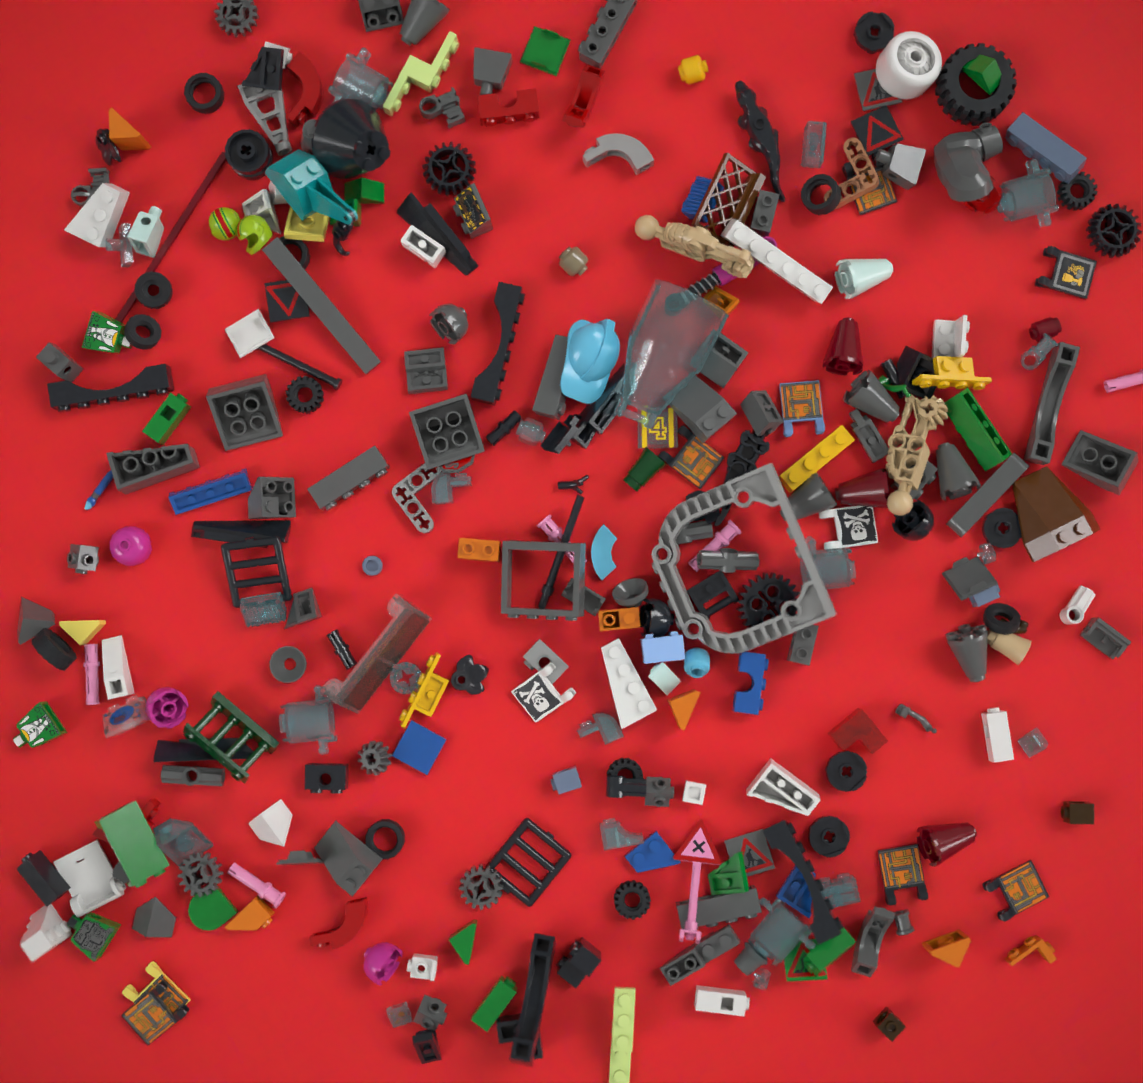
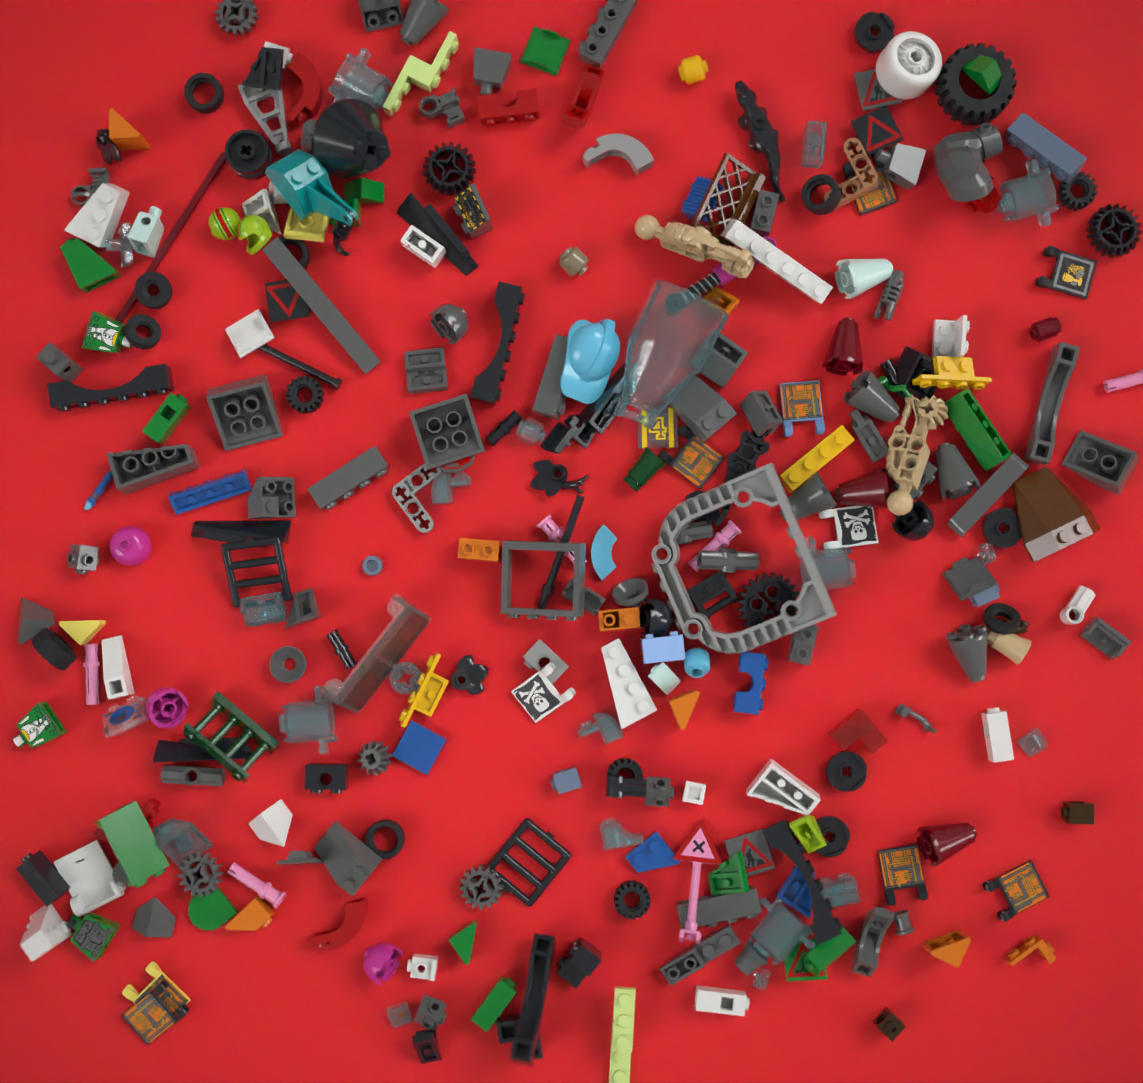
clear light blue connector [1020,333,1059,370] -> none
none -> green slope [60,238,122,293]
none -> black plate [530,460,568,497]
none -> lime slope [789,815,827,854]
none -> dark grey hinge [874,270,905,321]

